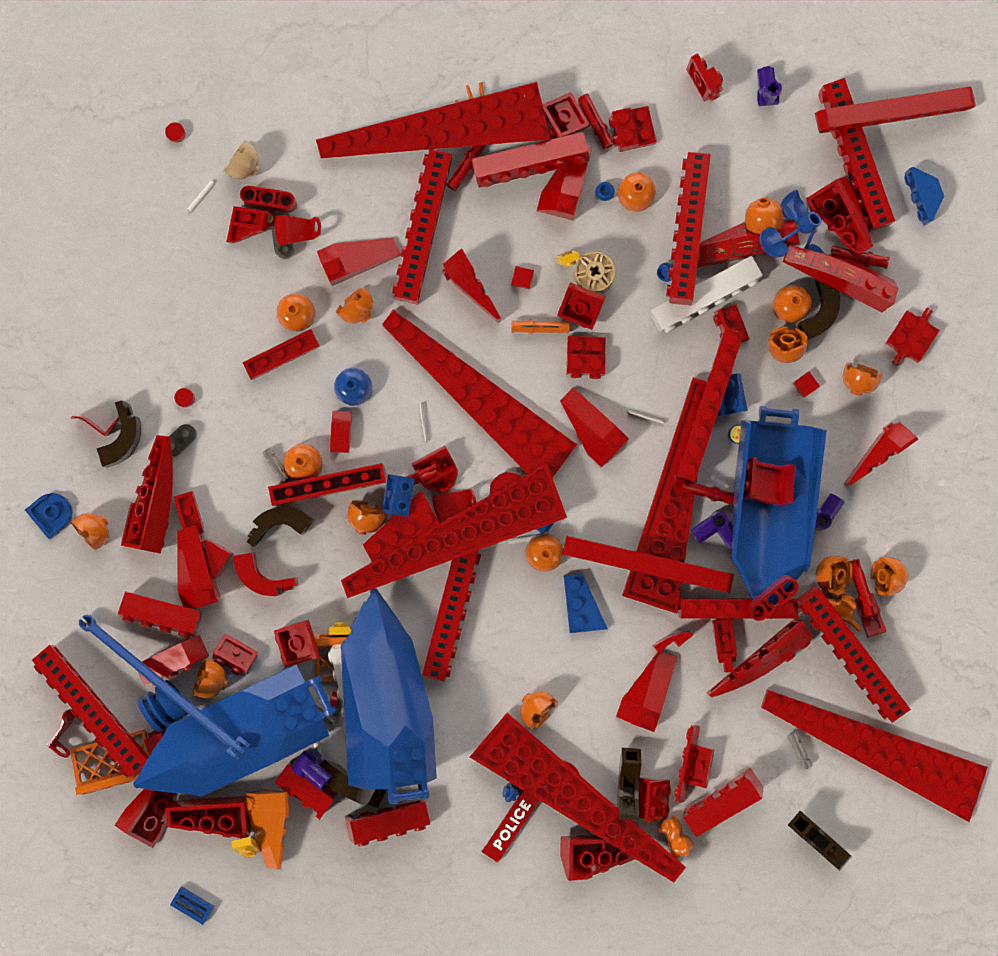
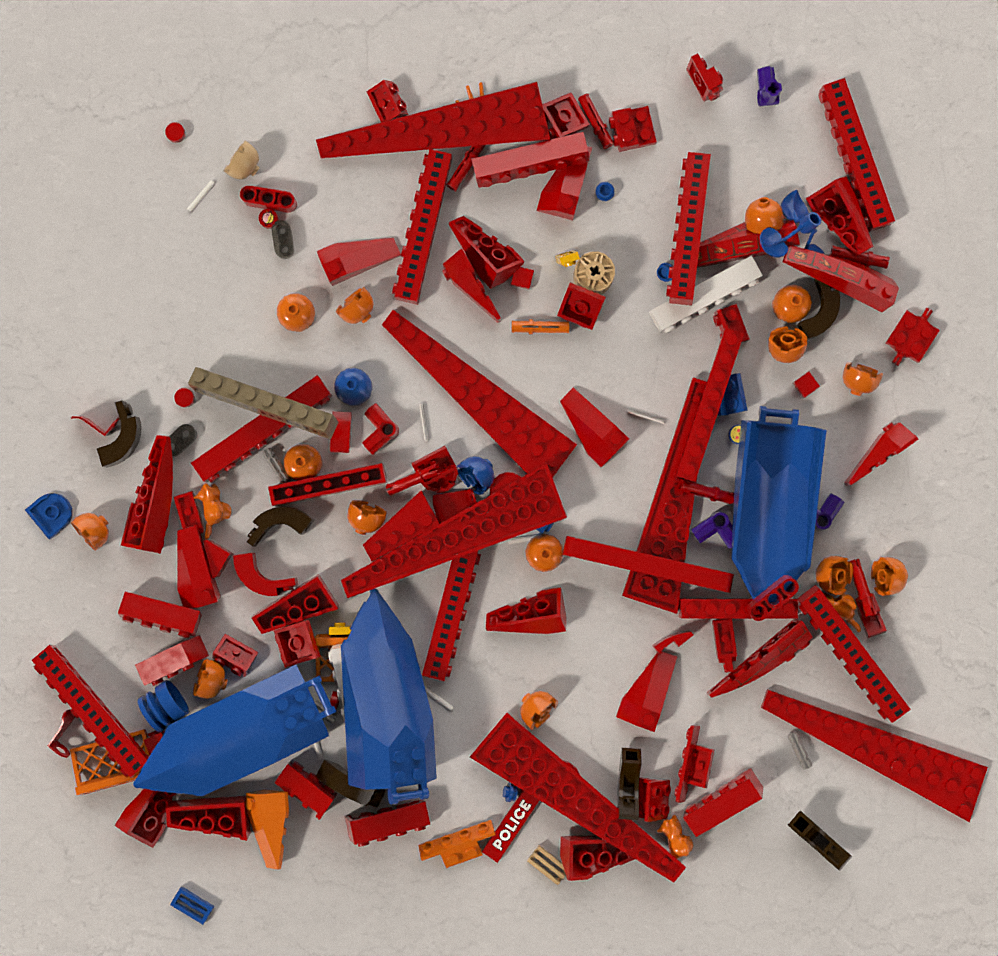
blue hinge [79,615,251,761] -> none
red wing [226,206,269,244] -> none
yellow plate [231,837,261,858] -> none
red plate [242,329,320,380] -> none
red piece [275,215,321,246] -> none
dark purple piece [291,751,332,790] -> none
blue bracket [382,474,415,517] -> none
blue wing [564,574,608,633] -> none
red plate [566,336,606,379] -> none
orange cylinder [617,172,656,212] -> none
red panel [743,457,795,507] -> none
red beam [815,87,976,133] -> none
blue slope [904,167,944,226] -> none
none -> dark tan brick [188,367,338,439]
none -> red brick [191,375,333,483]
none -> orange animal [194,483,232,540]
none -> red wedge [251,574,339,634]
none -> red piece [362,403,399,455]
none -> red bracket [366,80,408,122]
none -> orange bracket [418,820,495,868]
none -> white piece [425,686,453,711]
none -> red wedge [449,216,525,289]
none -> blue cylinder [457,456,494,495]
none -> red wedge [485,587,566,634]
none -> tan tile [527,845,566,885]

